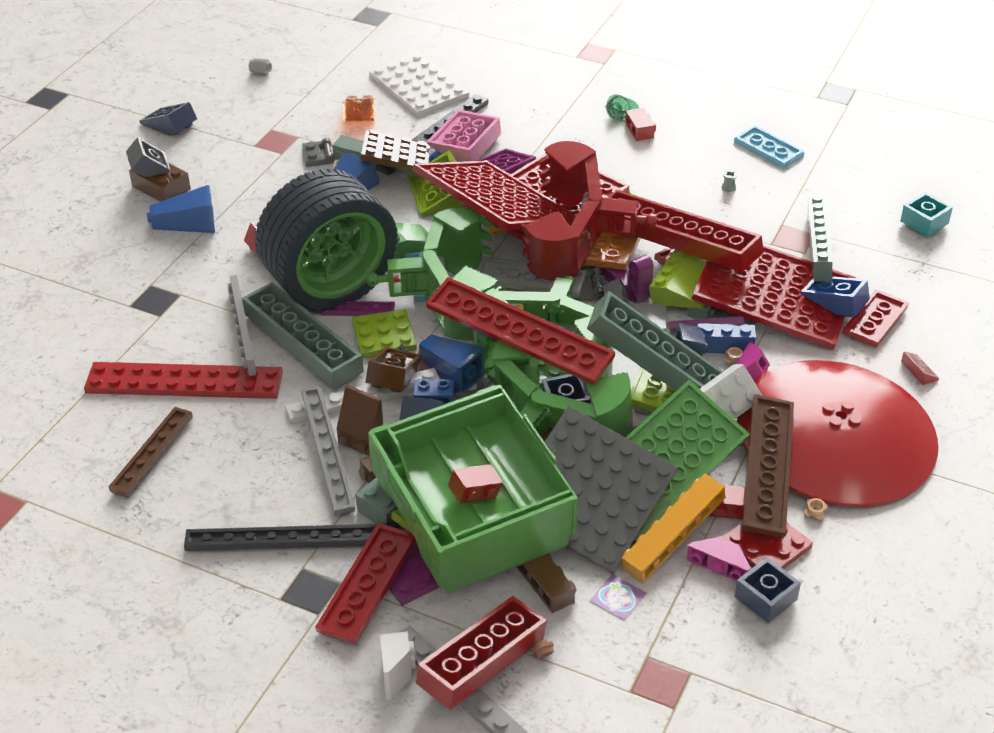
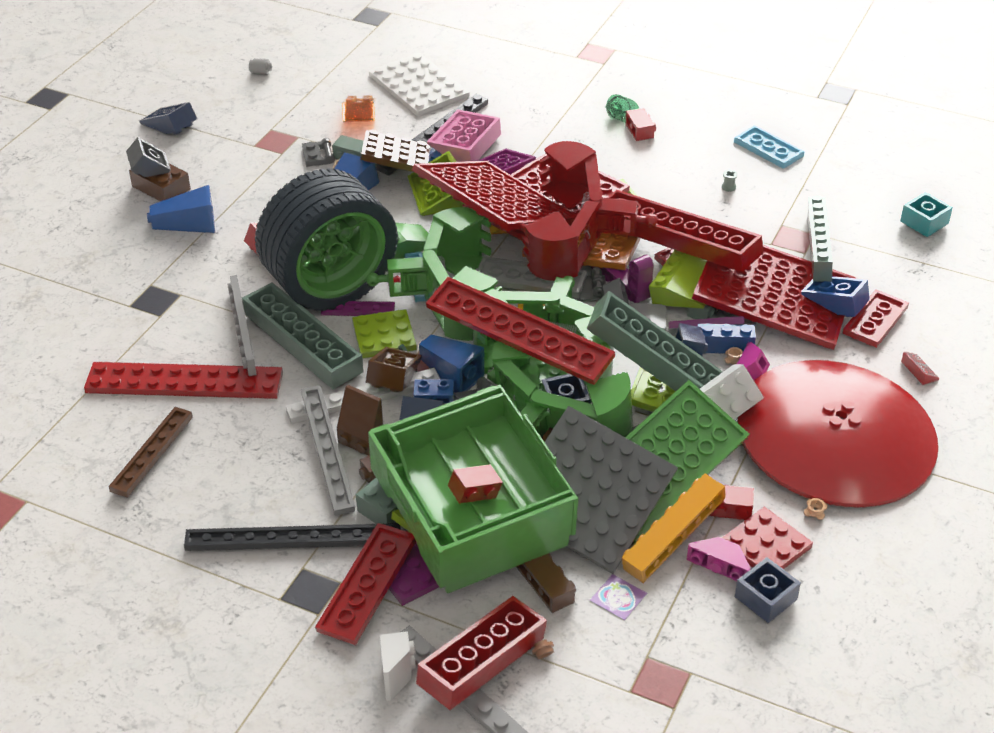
reddish brown plate [741,394,794,538] -> none

